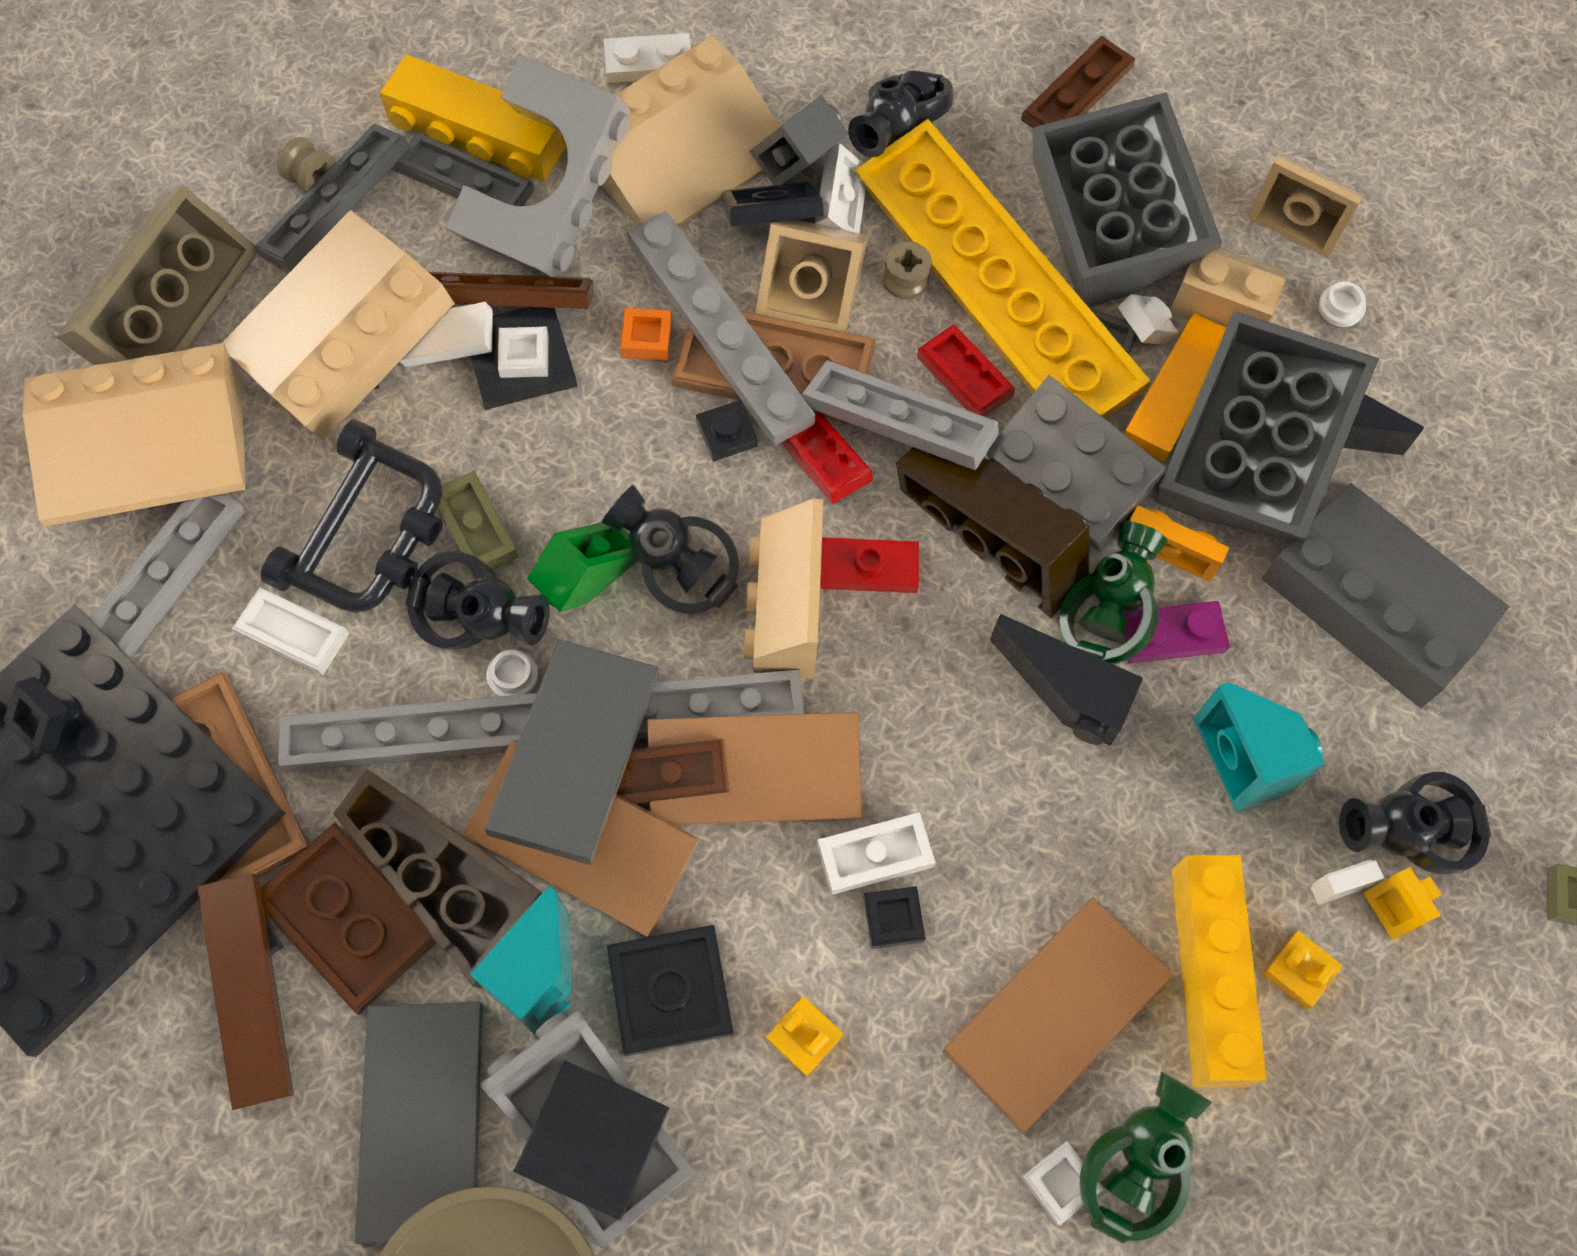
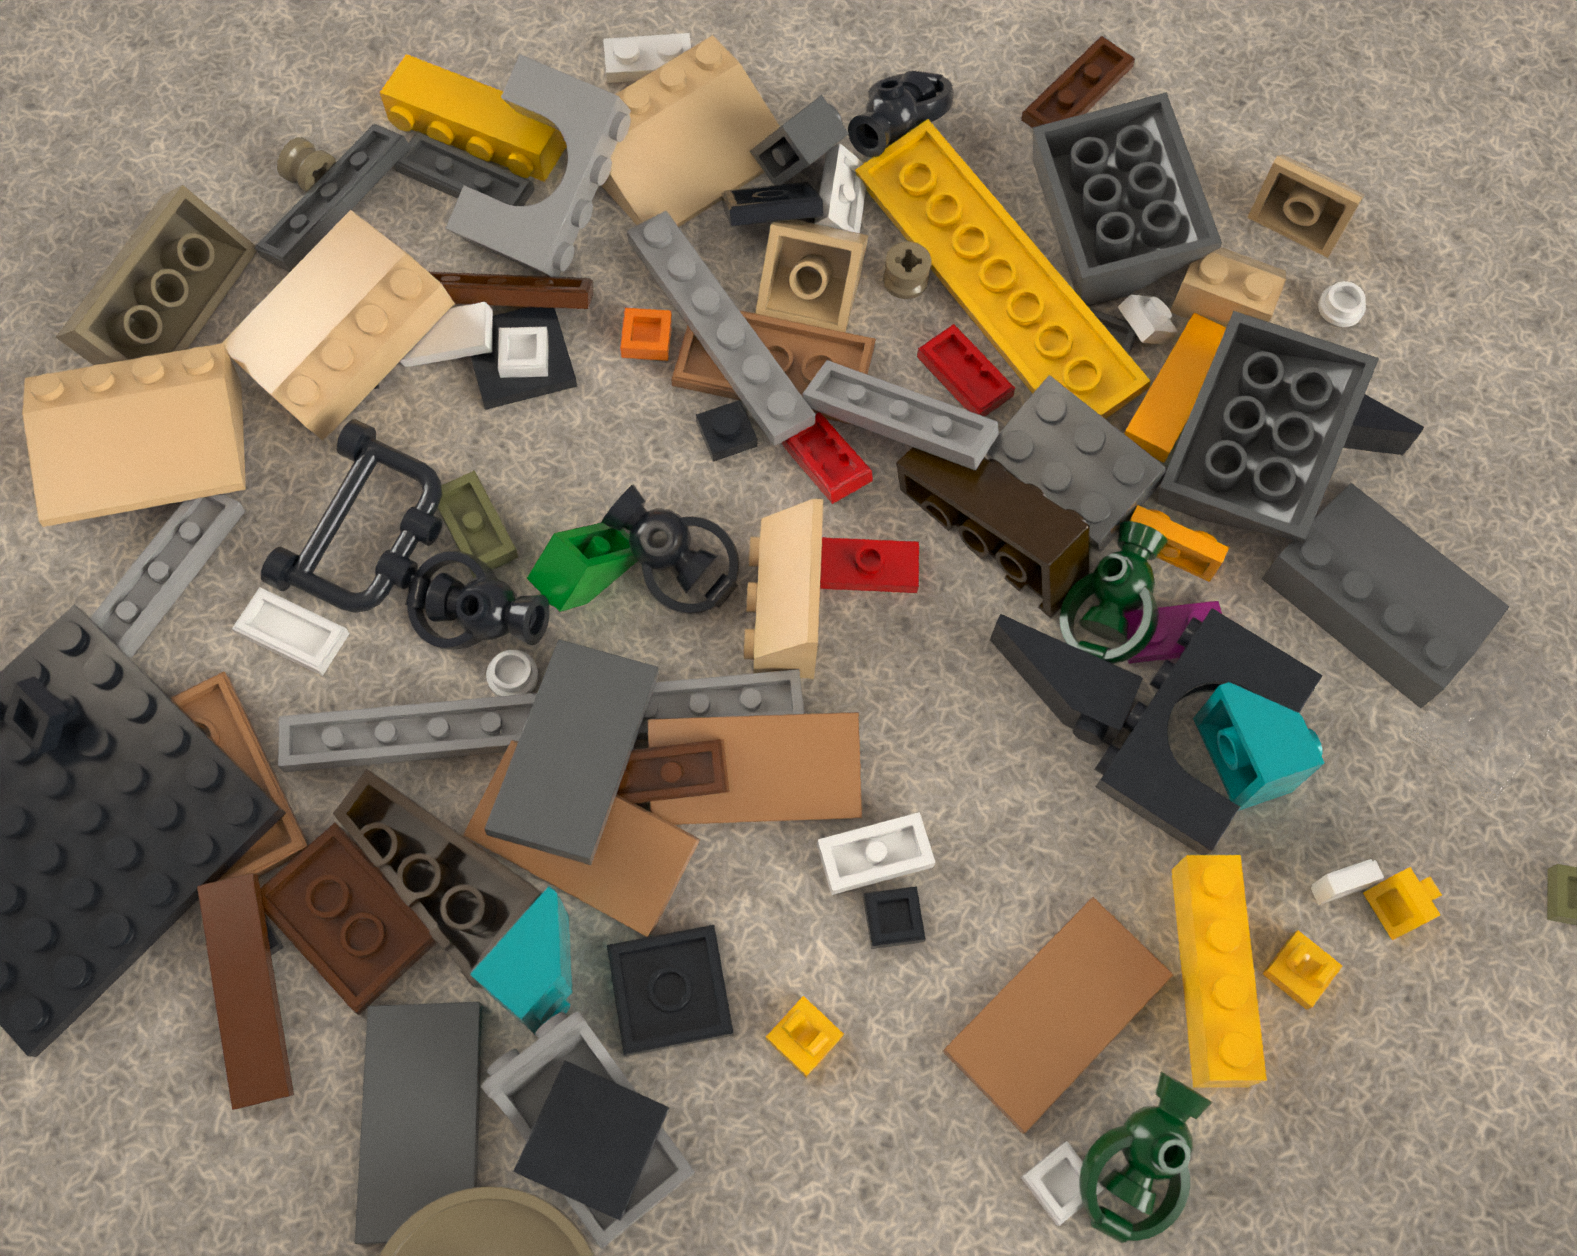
black piece [1339,772,1492,875] -> none
none -> black arch [1094,608,1323,855]

